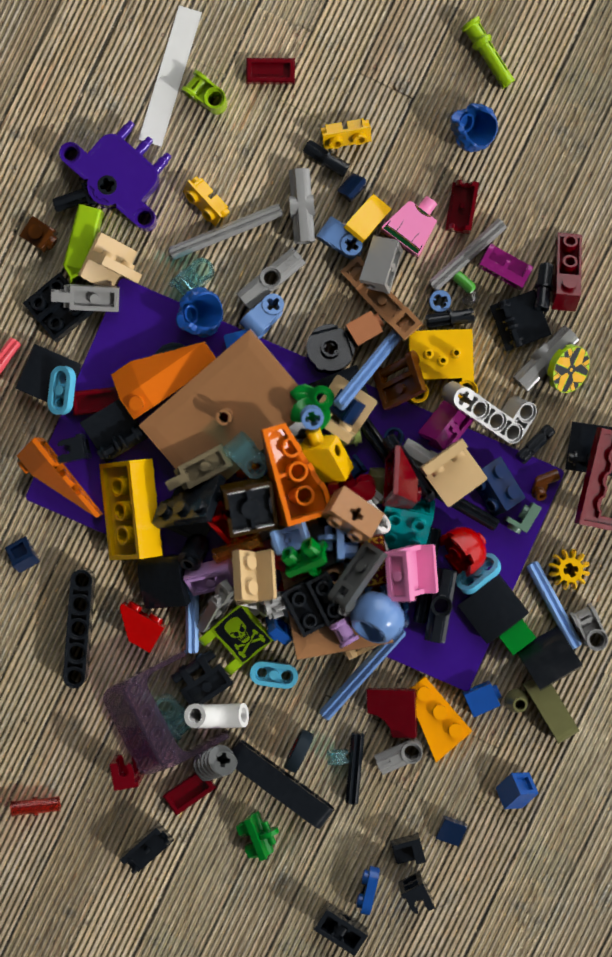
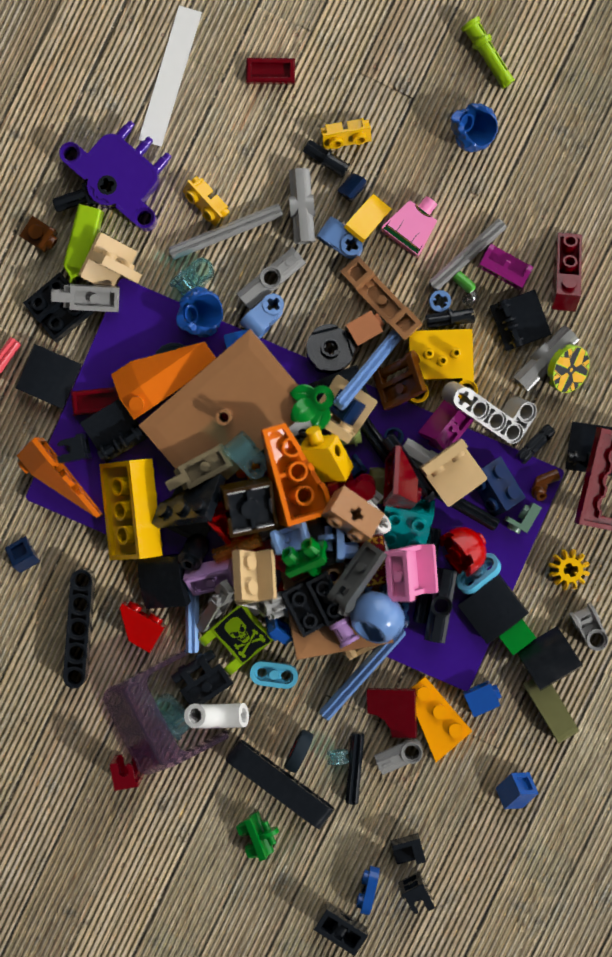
clear red pin [10,796,61,817] -> none
medium azure plate [47,366,76,415] -> none
black hinge [120,822,175,874] -> none
dark red tile [163,772,216,816] -> none
lime piece [181,70,228,115] -> none
dark grey piece [193,745,238,781] -> none
medium blue bush [300,405,324,430] -> none
light grey hinge [359,235,403,294] -> none
dark blue slope [436,815,468,846] -> none
dark red hinge [445,180,479,235] -> none
olive cone [505,689,529,713] -> none
light blue axle [526,561,582,649] -> none
black axle [533,262,554,312] -> none

